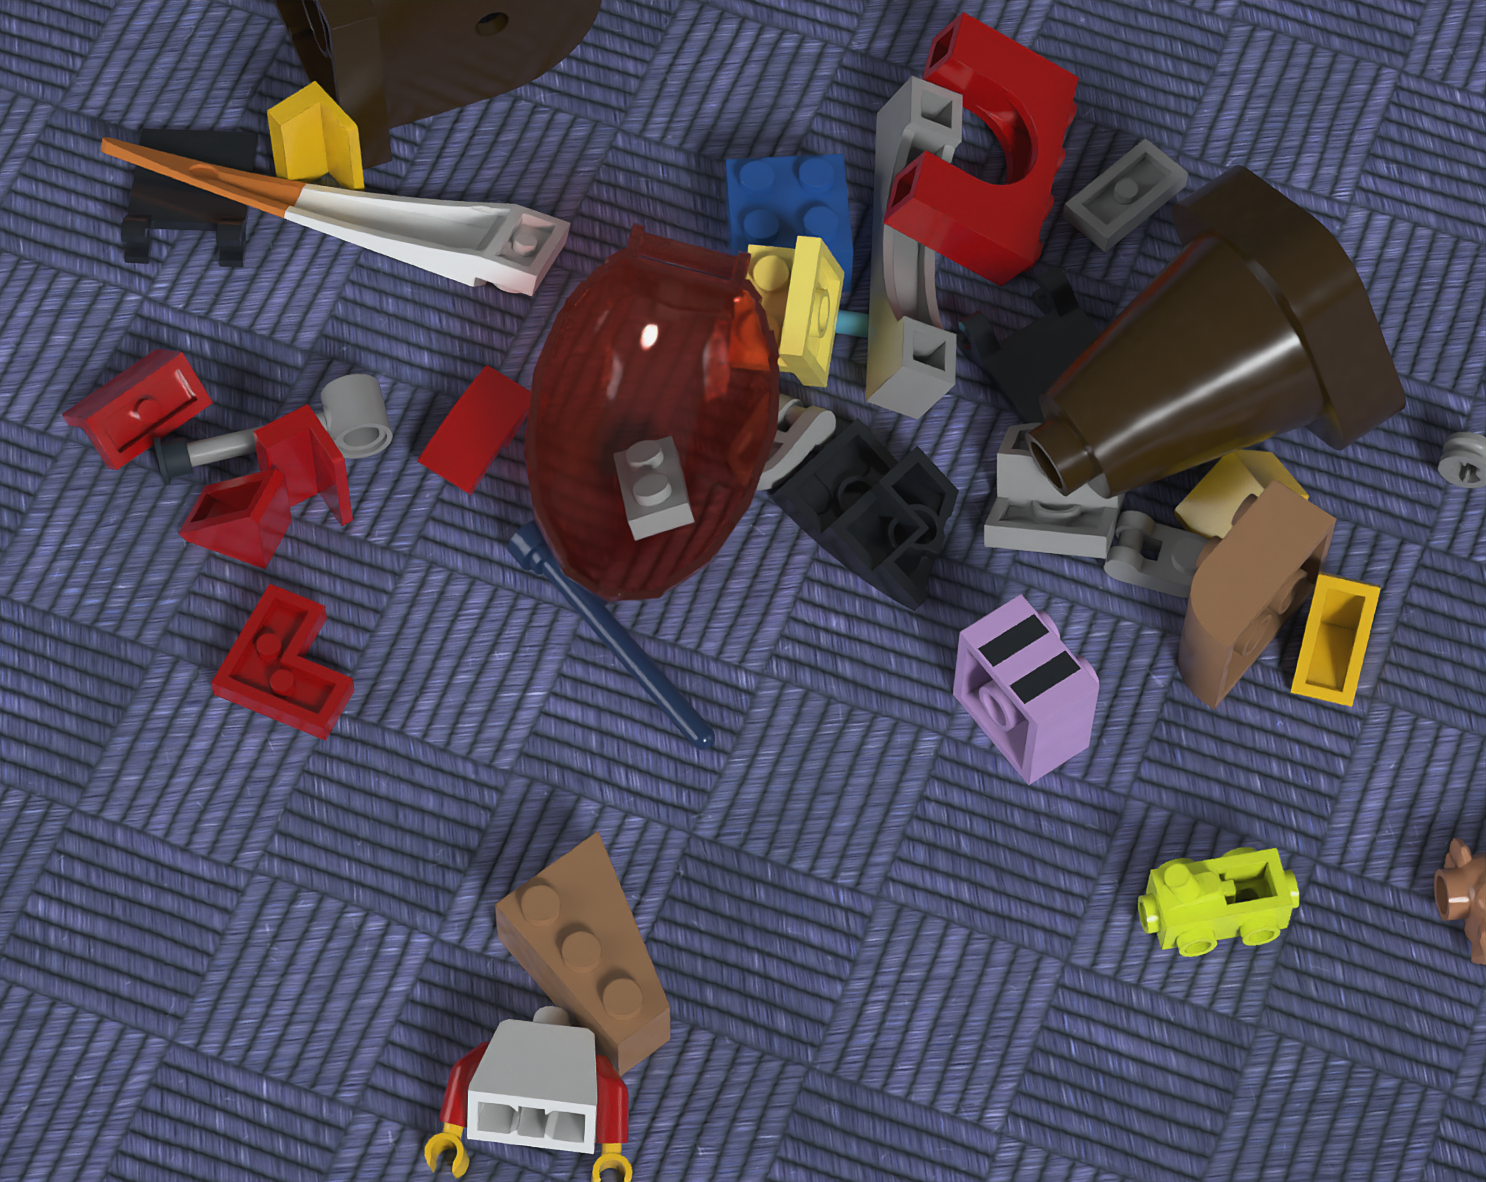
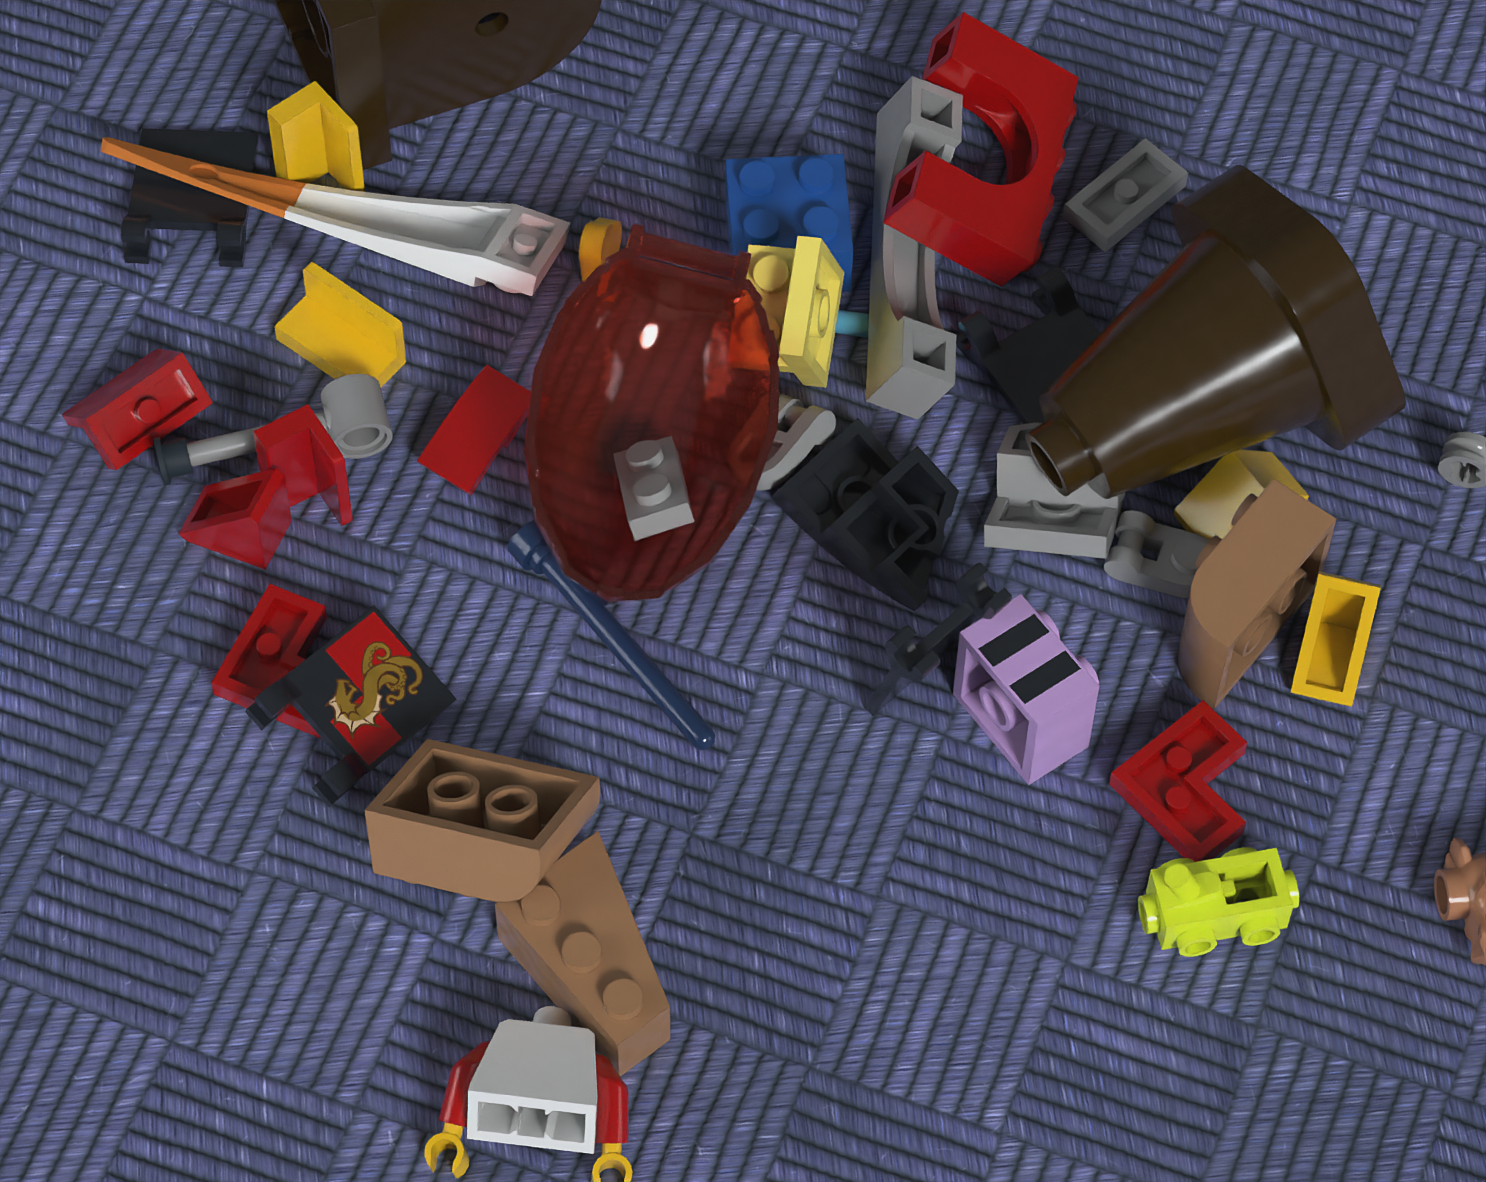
none -> flag [245,605,457,807]
none -> yellow panel [275,262,406,388]
none -> medium nougat brick [364,739,600,902]
none -> yellow tile [579,217,622,292]
none -> black flag [865,563,1012,716]
none -> red plate [1109,700,1247,862]

